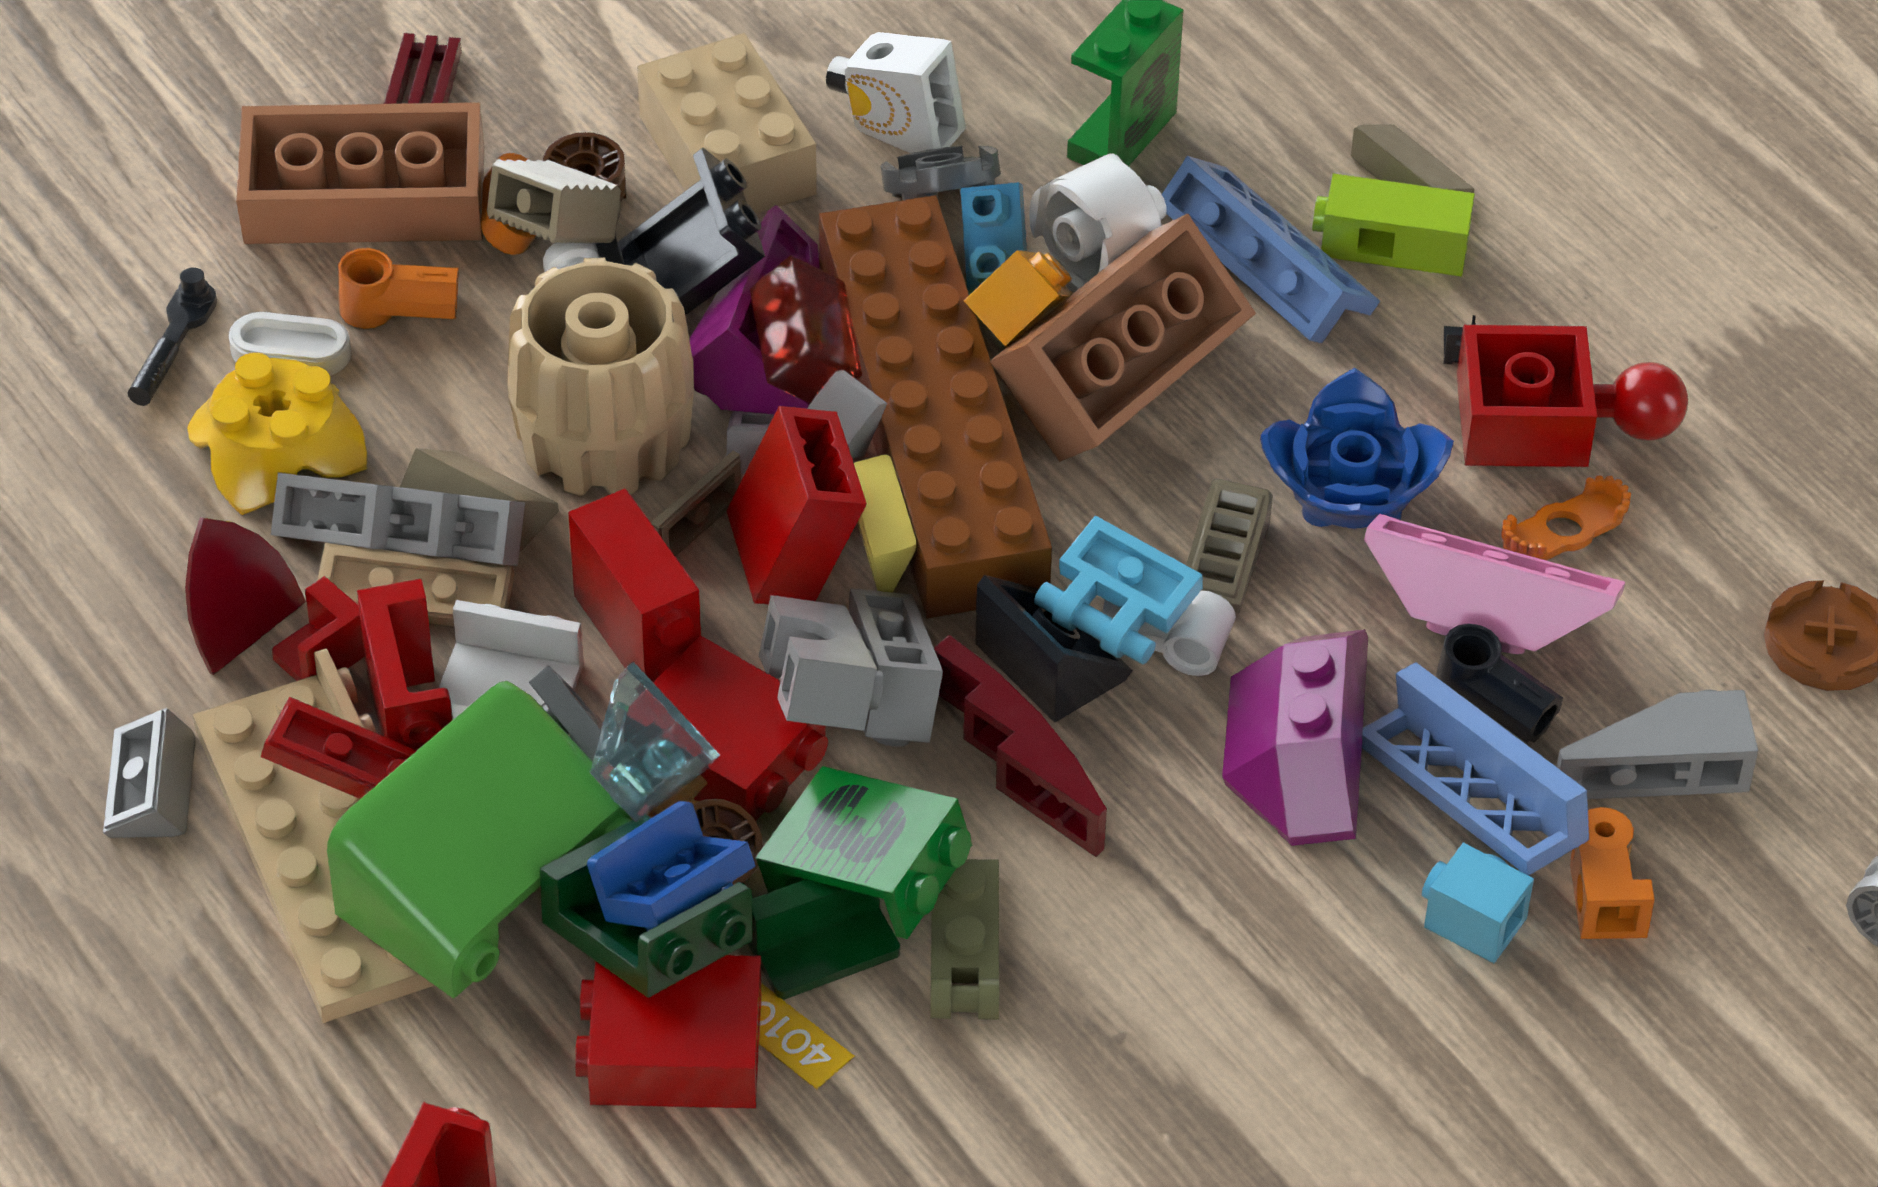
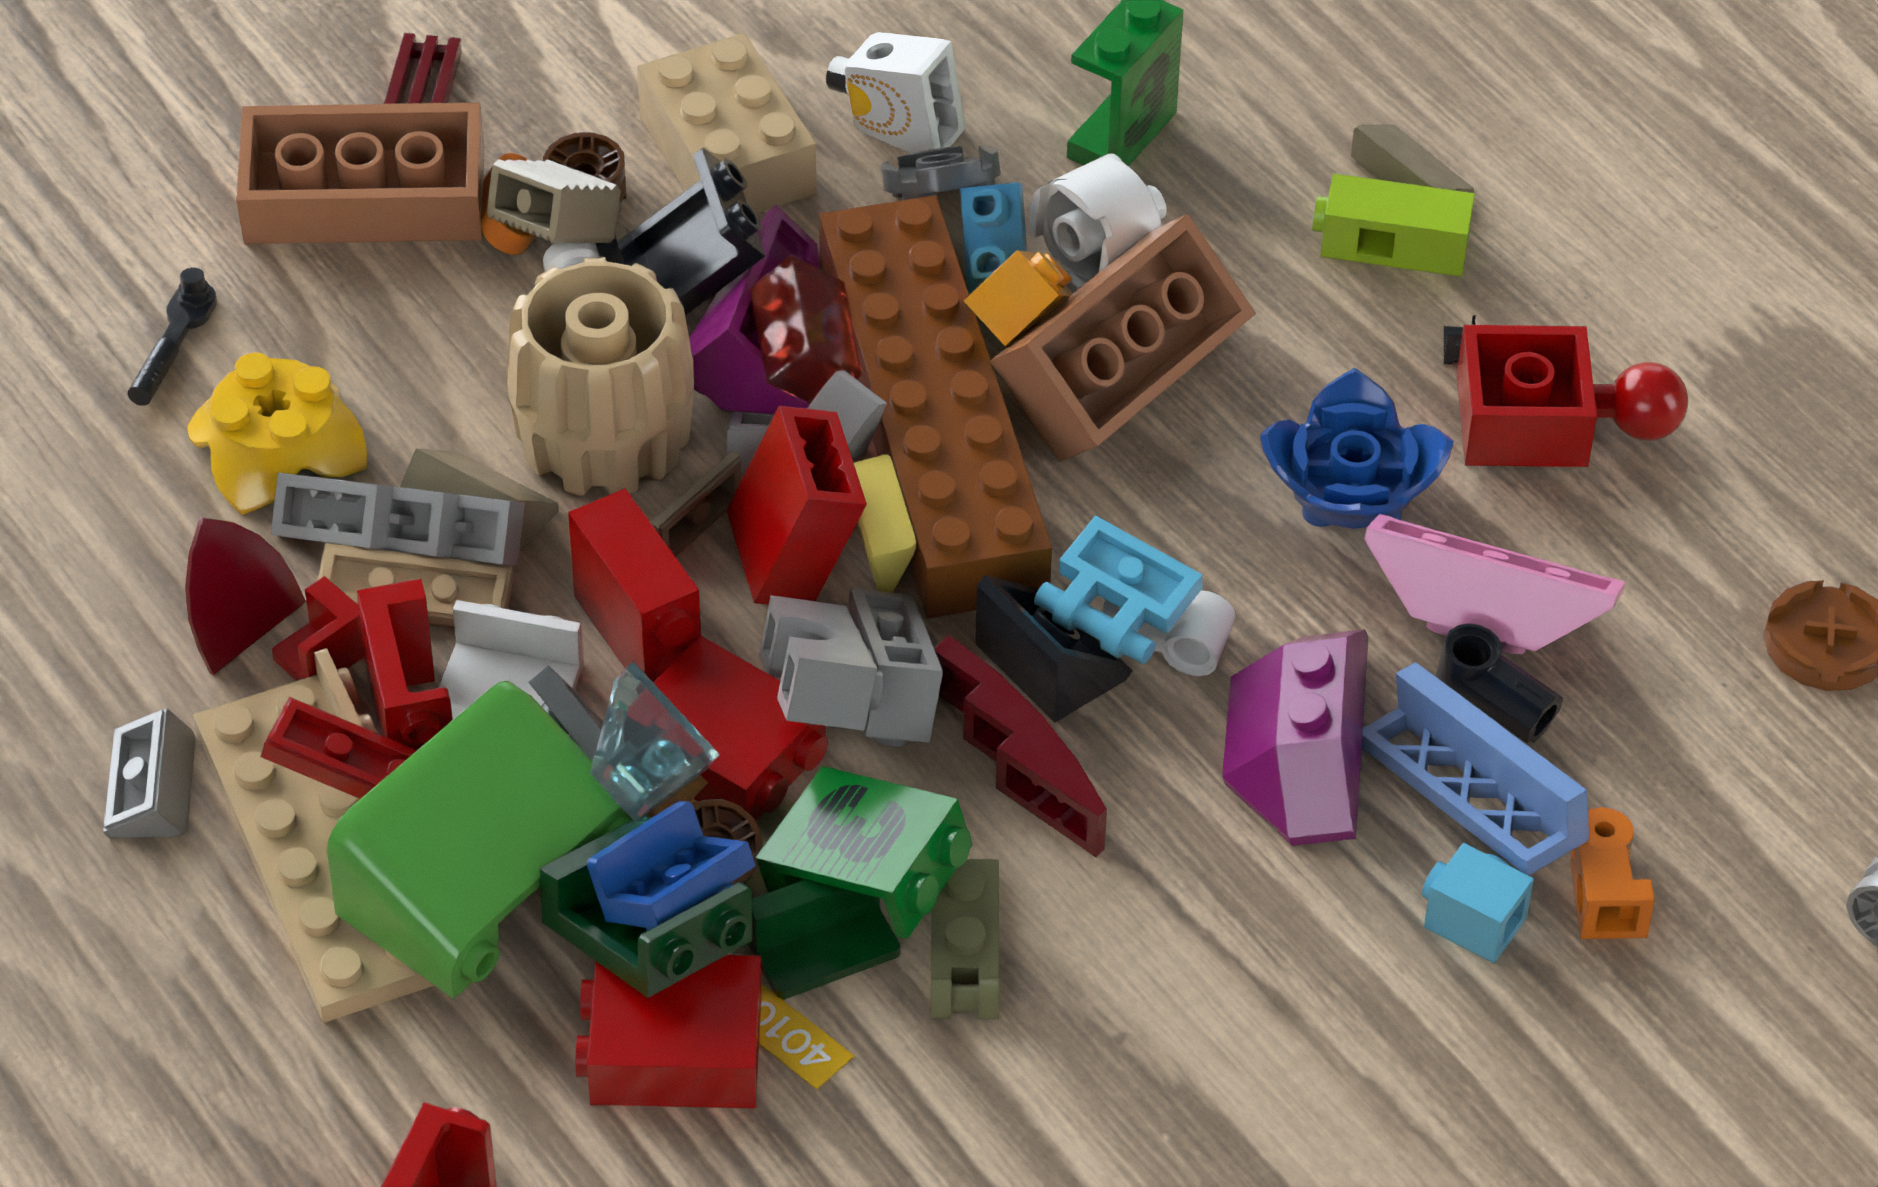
white tile [229,312,351,375] -> none
orange piece [338,248,459,329] -> none
medium blue fence [1162,156,1380,343] -> none
dark tan slope [1186,479,1273,613] -> none
orange piece [1501,475,1631,561] -> none
light grey slope [1557,690,1758,799] -> none

